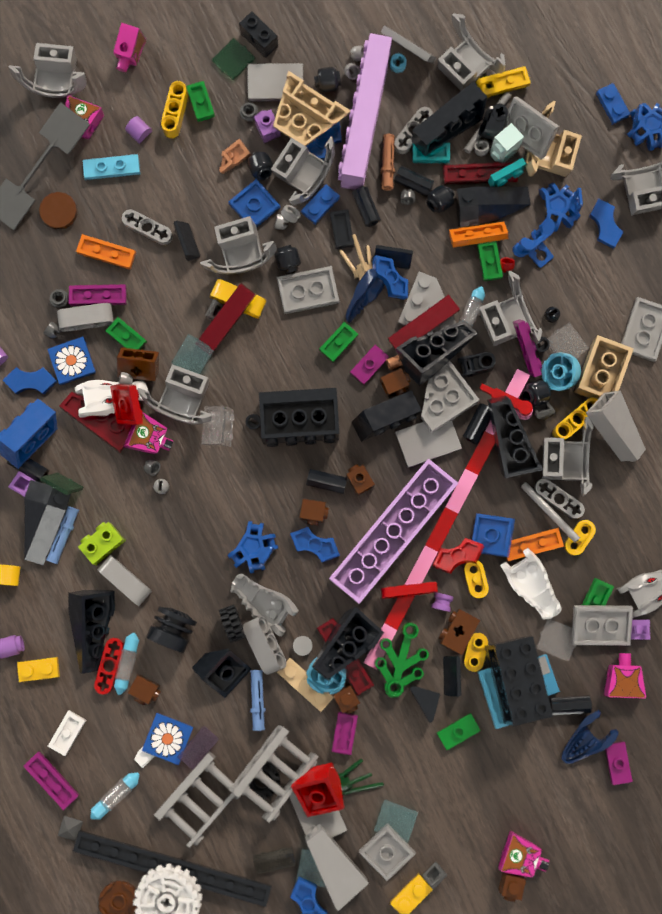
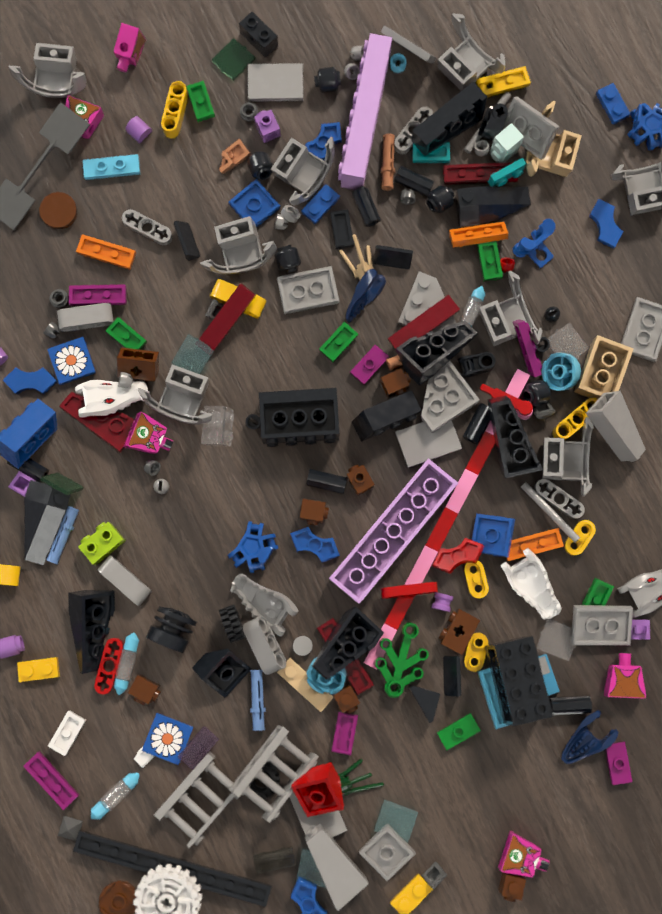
red plate [110,384,143,425] -> none
tan wedge [273,71,350,146] -> none
blue tile [372,255,408,300] -> none
blue piece [539,183,583,232] -> none

